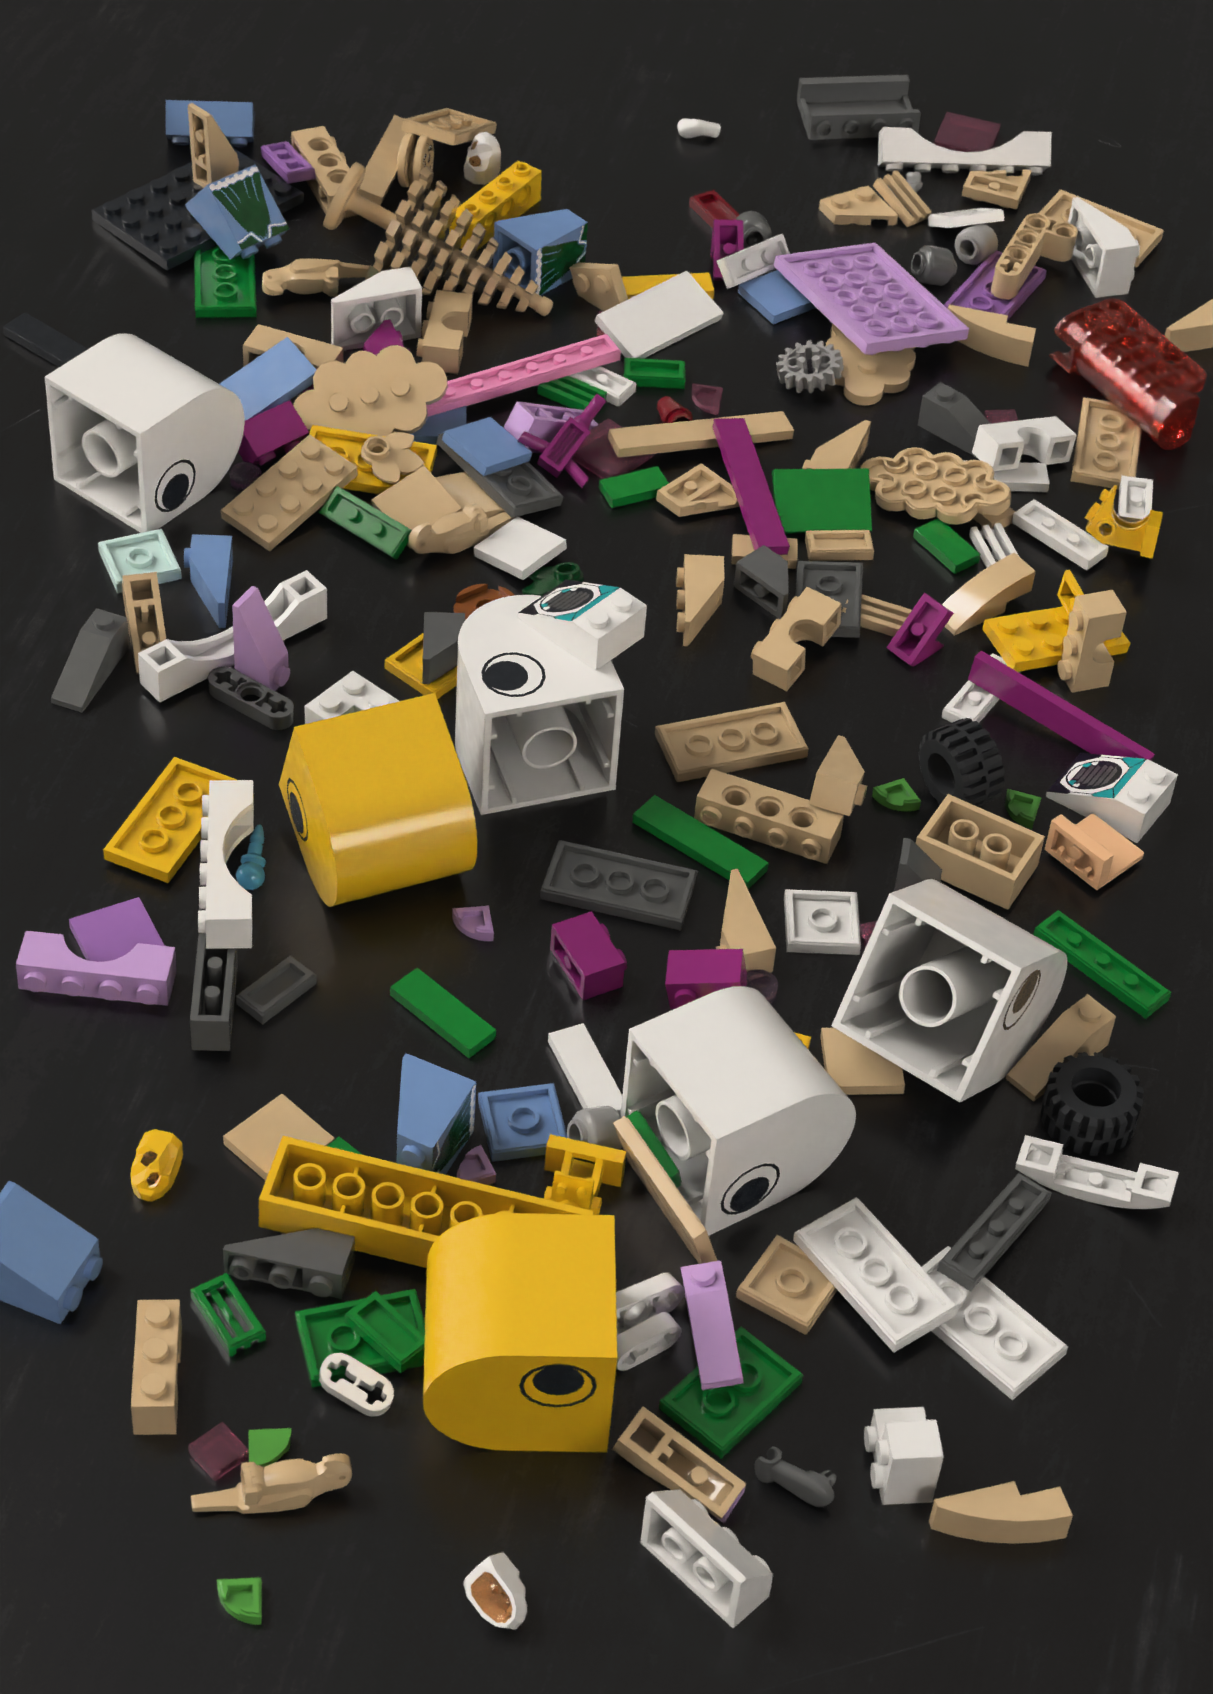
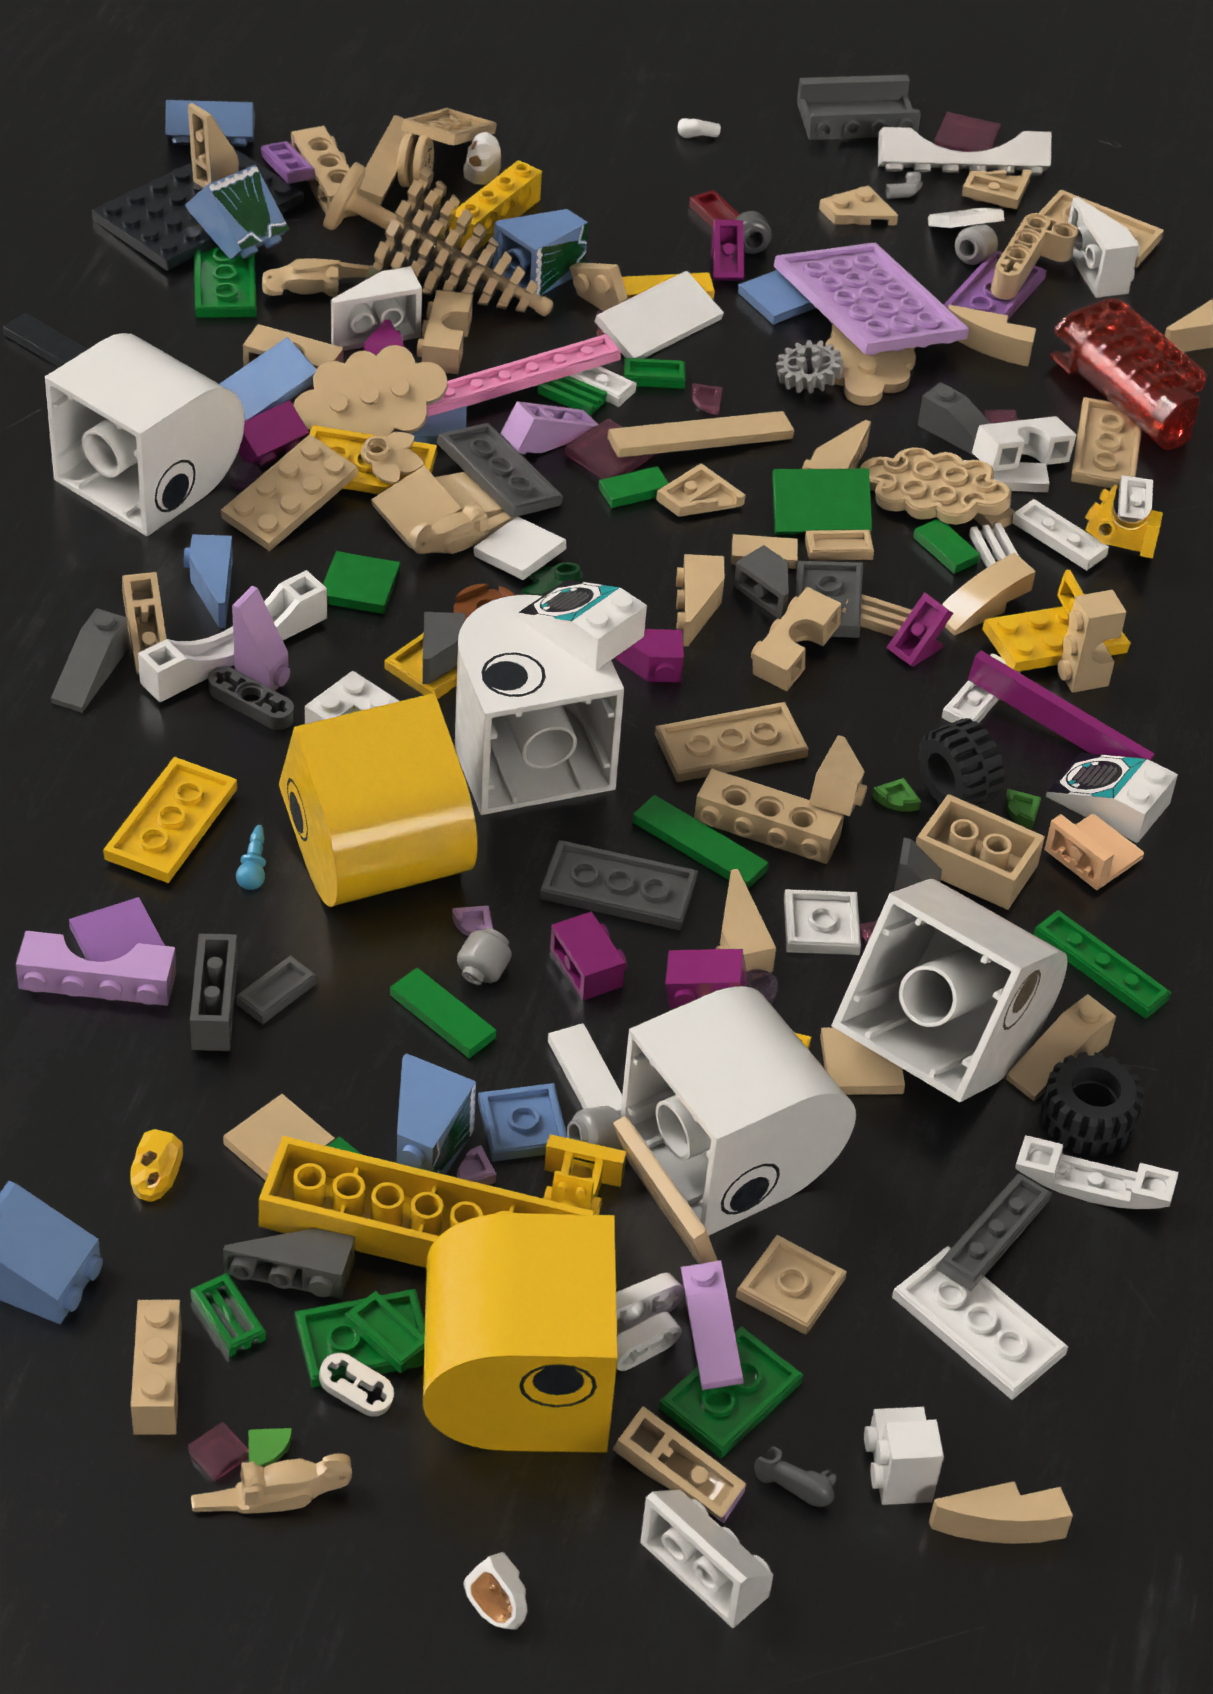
light aqua tile [98,529,182,593] -> none
white arch [198,780,254,949] -> none
bright green tile [217,1578,262,1625] -> none
green tile [319,486,412,560] -> none
medium blue tile [442,417,532,476] -> none
magenta piece [517,394,606,488] -> none
green tile [626,1110,682,1188] -> none
dark red cone [657,396,693,423] -> none
magenta tile [712,418,790,555] -> none
white tile [717,234,790,289] -> none
white tile [793,1197,958,1353] -> none
tan tile [873,170,932,228] -> none
dark grey head [911,245,957,286] -> none
none -> green tile [323,551,400,614]
none -> light grey head [457,928,512,985]
none -> magenta slope [615,629,684,683]

